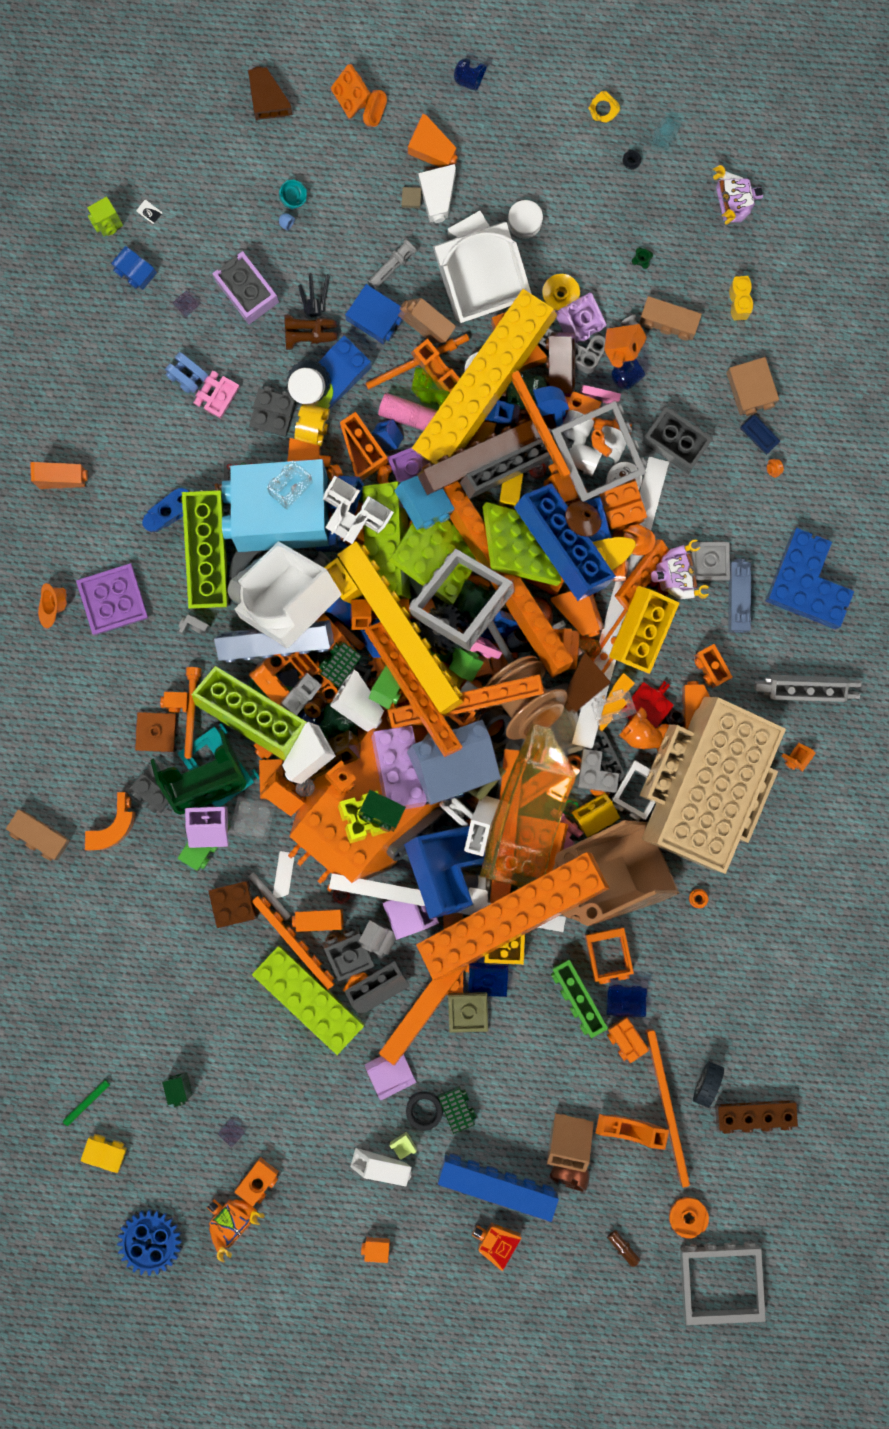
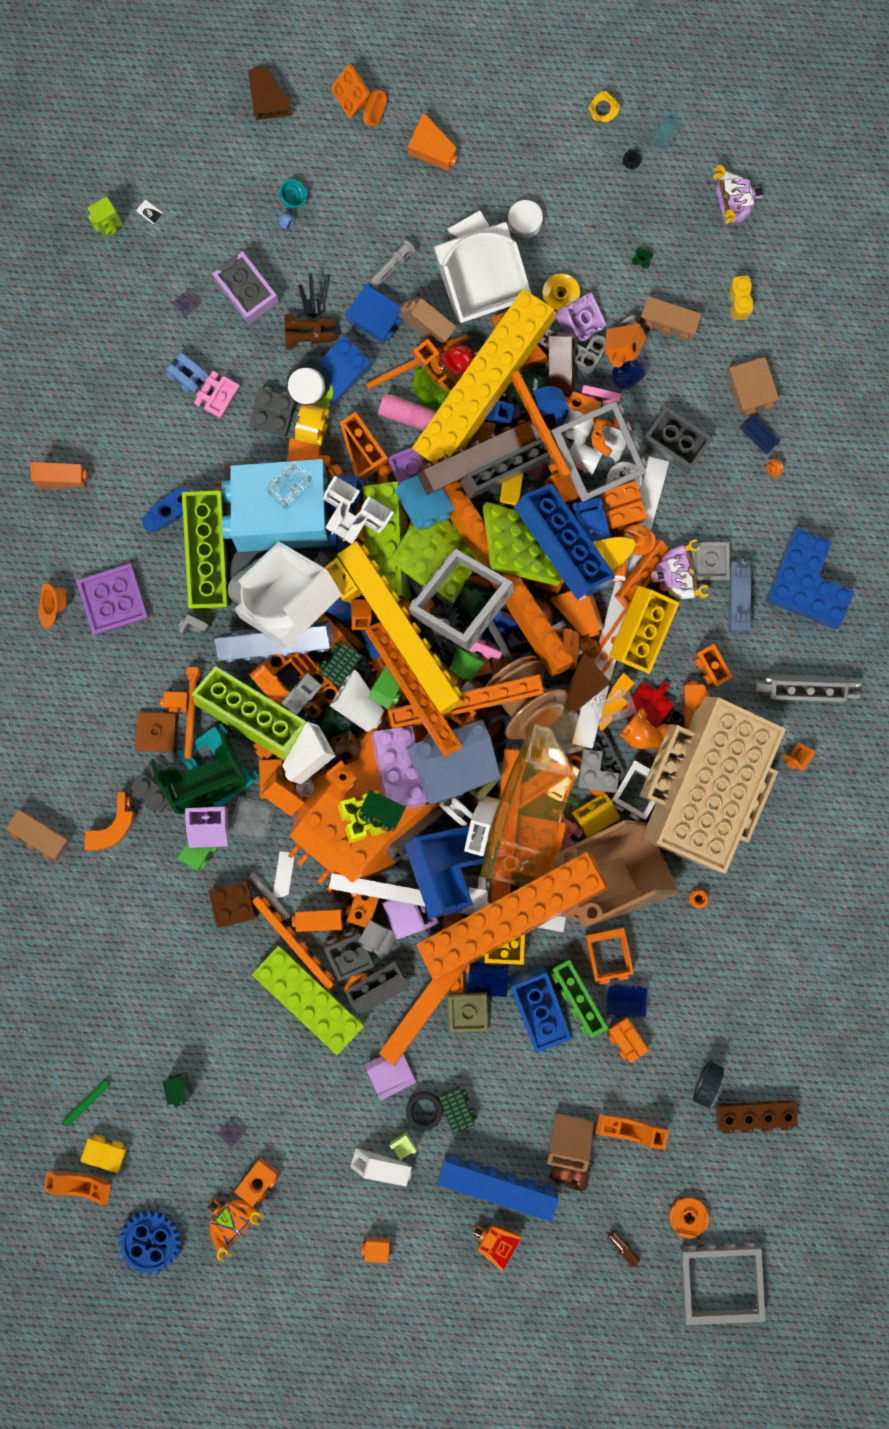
blue brick [111,246,157,290] -> none
blue panel [372,419,403,452] -> none
dark tan tile [402,187,421,209] -> none
white slope [418,164,456,223] -> none
clear blue helmet [454,58,487,91] -> none
reddish brown dish [565,501,601,537] -> none
orange tile [645,1029,690,1188] -> none
none -> orange arch [44,1171,111,1205]
none -> orange brick [345,893,379,928]
none -> red hair [438,345,477,382]
none -> blue slope [507,964,572,1053]

